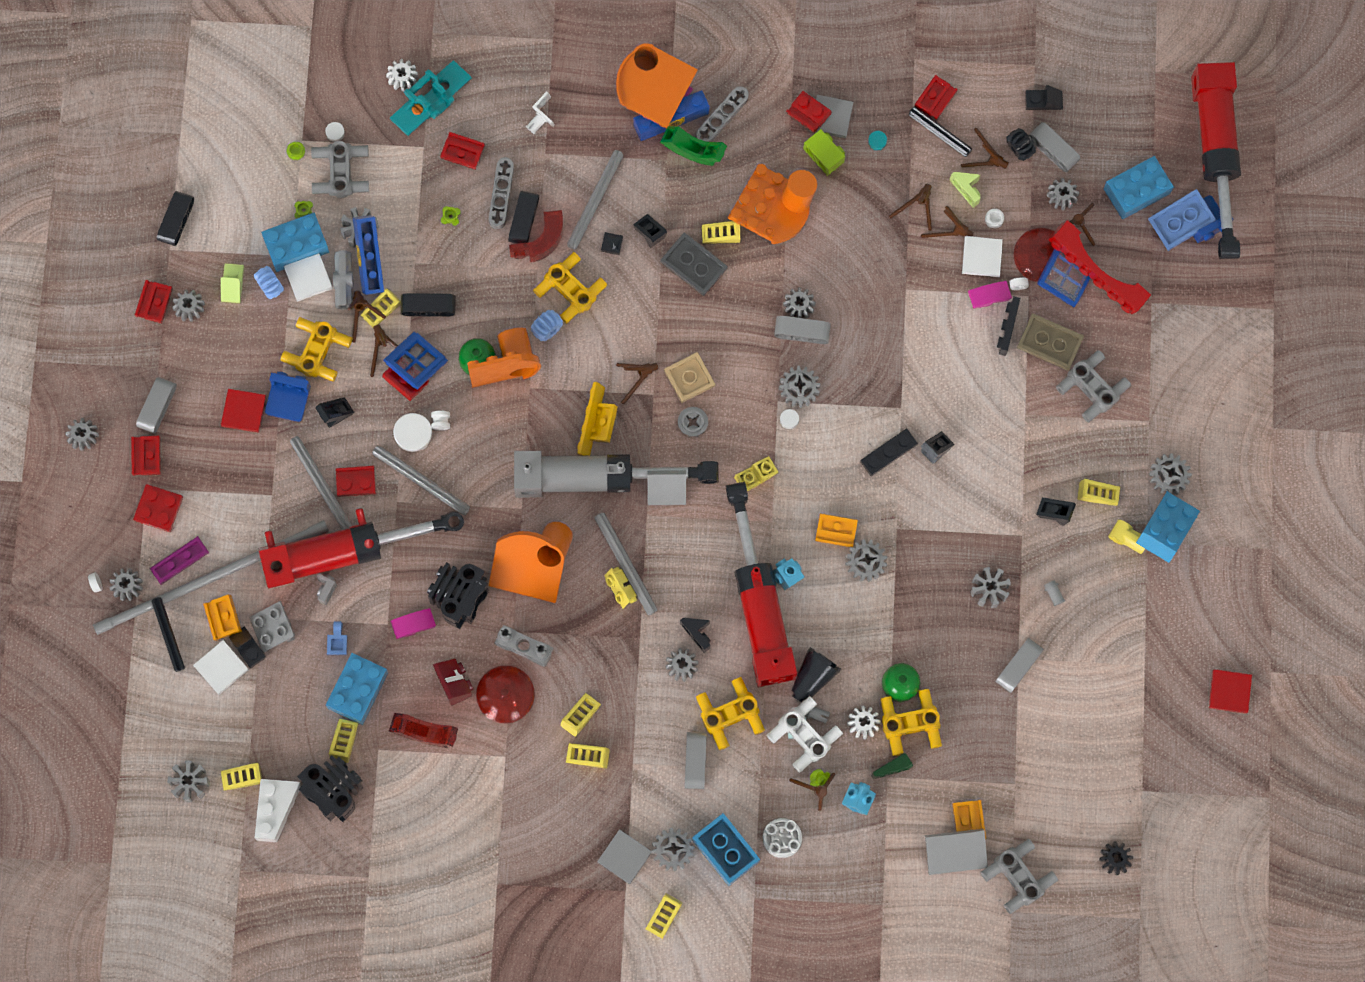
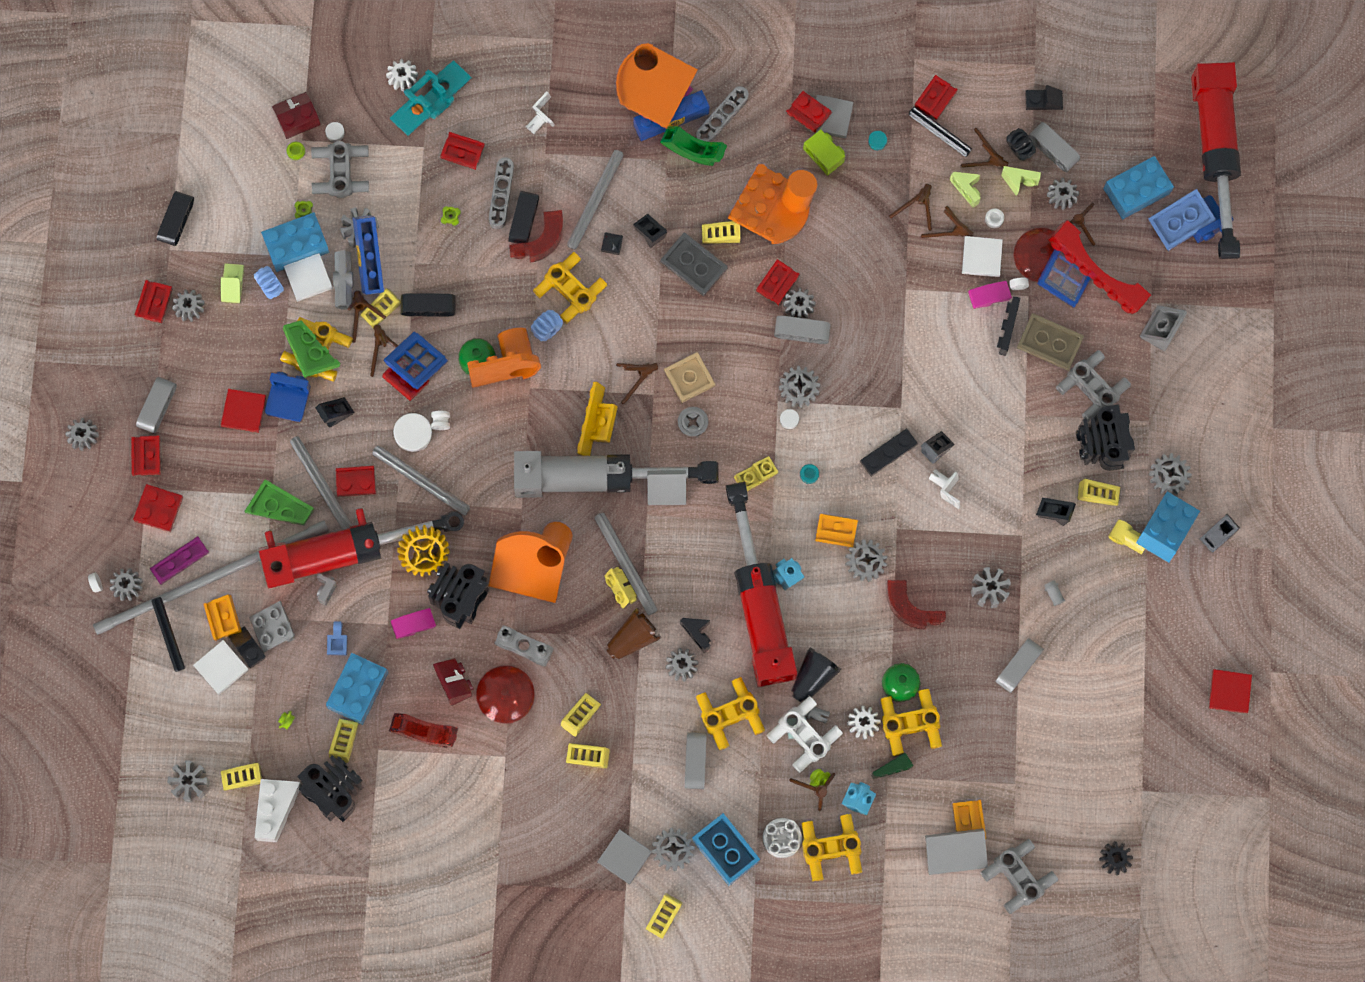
none -> bright green wing [244,480,315,525]
none -> dark red slope [272,92,321,139]
none -> lime plate [278,711,295,730]
none -> bright green wing [283,320,341,378]
none -> yellow gear [397,525,450,577]
none -> reddish brown cone [606,608,661,659]
none -> red plate [756,259,800,306]
none -> teal tile [800,464,819,484]
none -> yellow piece [801,814,862,882]
none -> clear red arch [886,580,946,630]
none -> white bracket [929,469,961,509]
none -> yellowish green slope [1001,166,1041,196]
none -> black piece [1076,404,1135,471]
none -> light grey slope [1140,305,1187,351]
none -> slope [1200,514,1240,553]

